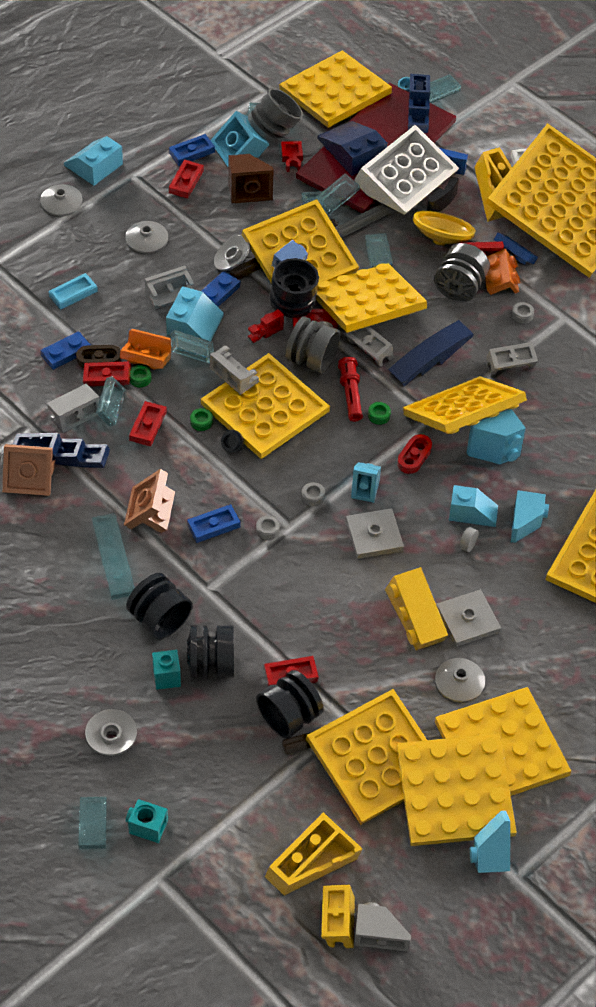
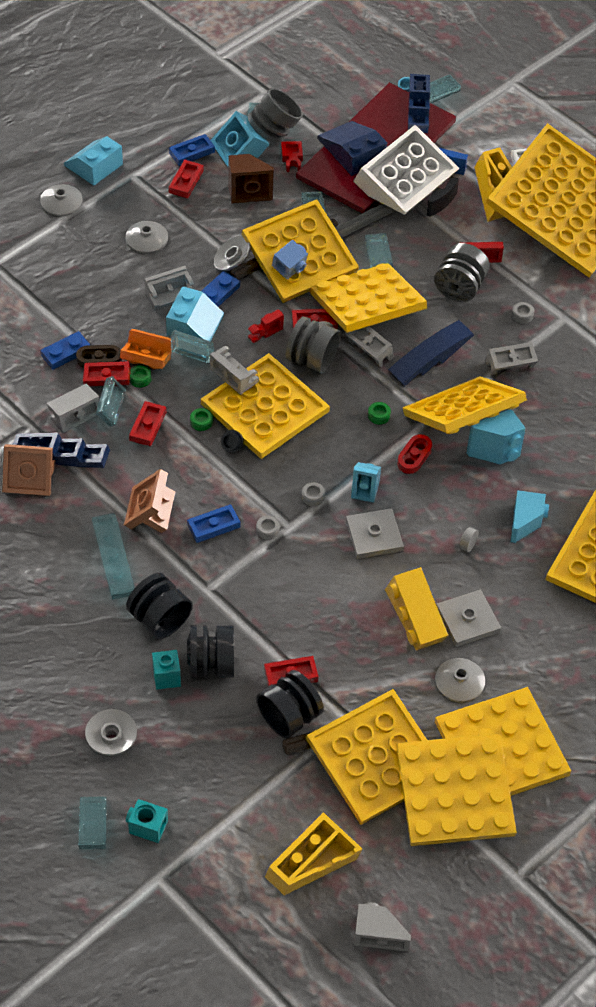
medium azure tile [48,273,98,310] -> none
black wheel [269,258,319,318] -> none
yellow plate [279,50,392,128] -> none
clear light blue tile [314,173,360,214] -> none
yellow hinge [321,885,355,948] -> none
red pin [337,357,363,422] -> none
yellow dish [413,211,476,246] -> none
medium azure slope [449,485,498,527] -> none
medium azure slope [470,811,510,873] -> none
orange bracket [485,249,521,295] -> none
blue plate [493,232,538,264] -> none

